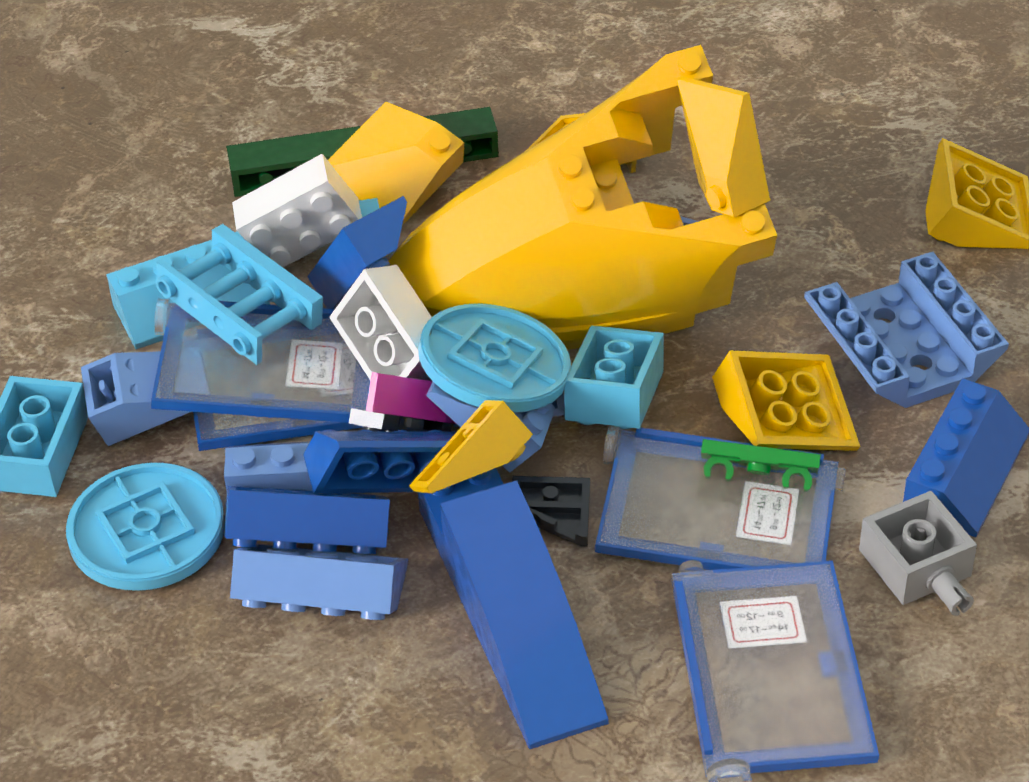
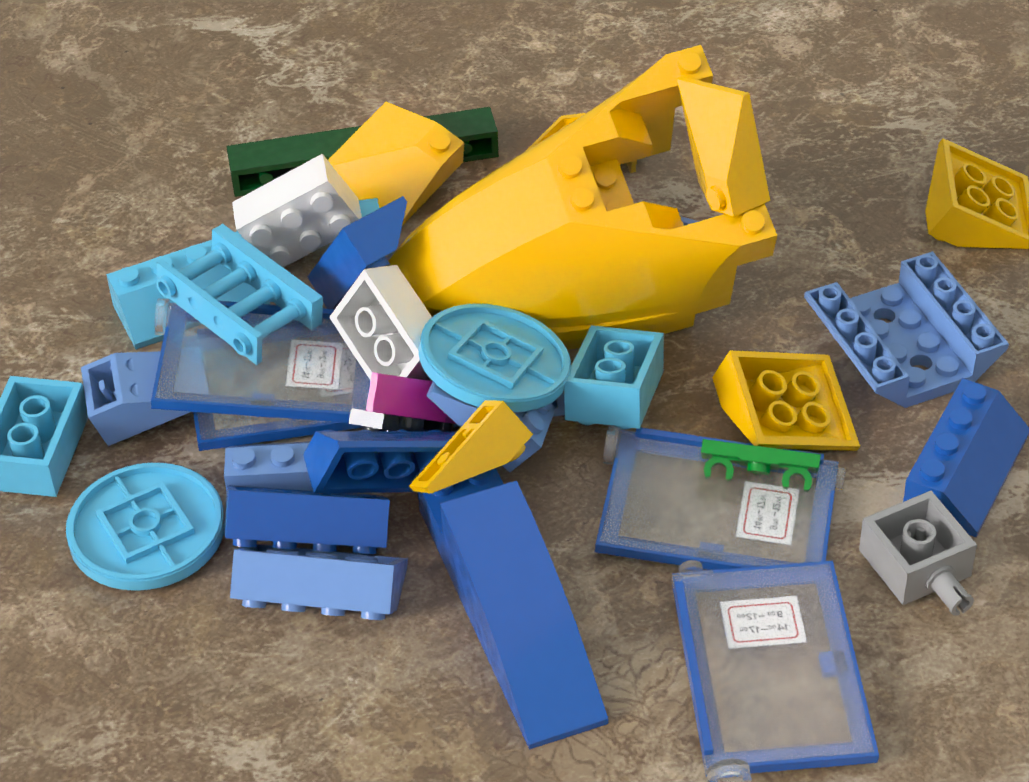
black wing [512,476,590,547] -> none

